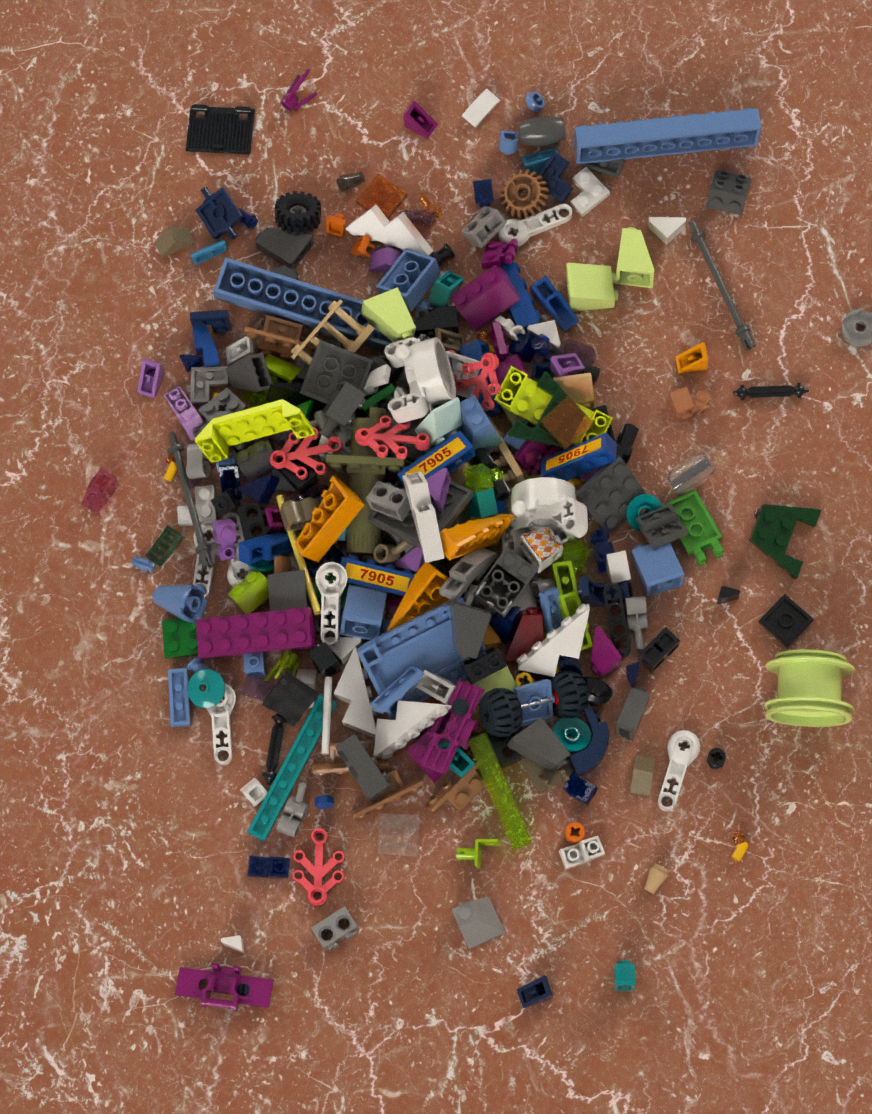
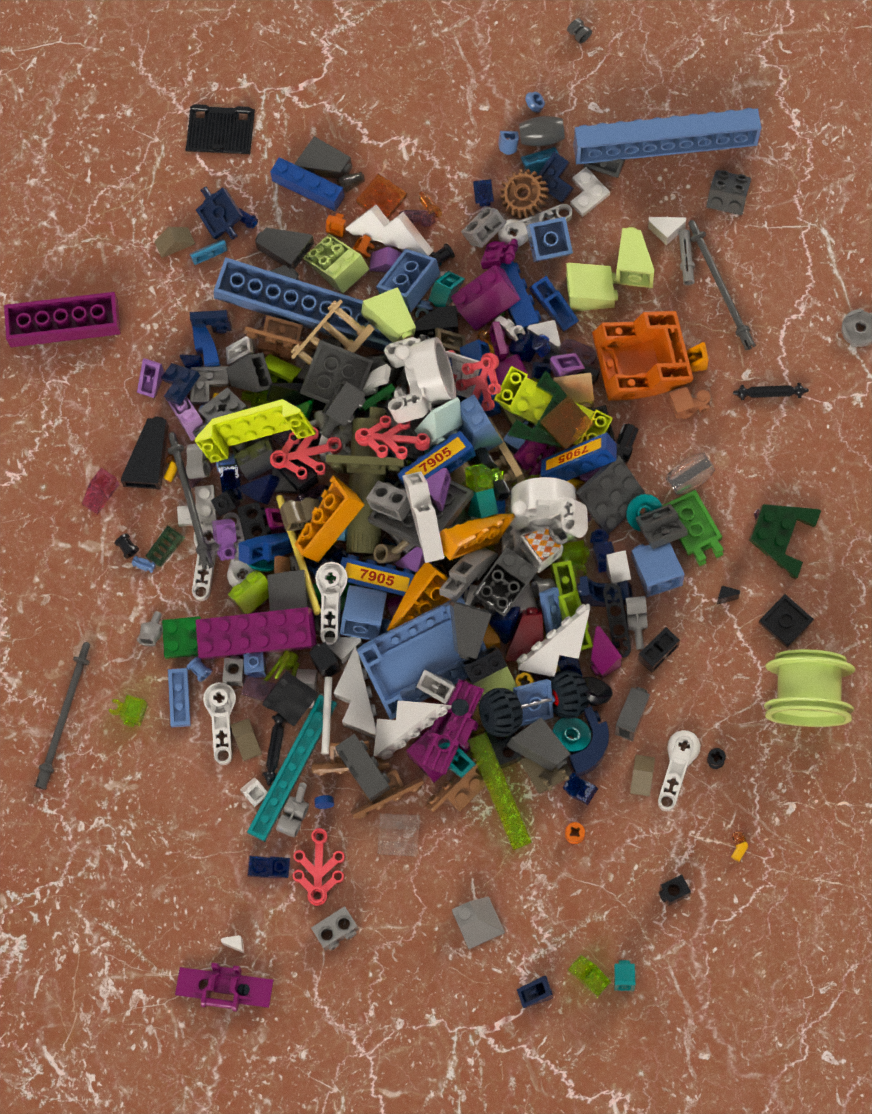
medium blue cone [152,585,207,623] -> none
teal dish [187,669,225,708] -> none
black bush [275,191,321,235] -> none
magenta plant [280,69,317,111] -> none
medium blue plate [369,666,424,714] -> none
magenta slope [403,101,438,138] -> none
lime bracket [456,839,501,869] -> none
white slope [462,88,501,128] -> none
white slope [559,836,605,869] -> none
clear blue slope [625,662,640,688] -> none
tan cone [644,863,669,894] -> none
none -> magenta brick [4,292,121,347]
none -> dark grey bar [34,642,90,790]
none -> clear neon green brick [108,695,148,727]
none -> black bush [114,533,139,559]
none -> black slope [121,417,169,490]
none -> light grey piece [137,611,163,646]
none -> dark blue plate [161,363,201,405]
none -> light grey brick [222,656,245,686]
none -> dark tan slope [231,718,262,761]
none -> blue brick [270,157,345,212]
none -> dark grey slope [295,136,352,179]
none -> yellowish green slope [303,234,369,293]
none -> medium blue brick [526,217,573,262]
none -> dark grey wheel [567,18,592,44]
none -> clear neon green slope [568,955,611,997]
none -> orange slope [592,311,694,401]
none -> black brick [658,875,691,906]
none -> light grey pin [678,230,695,285]

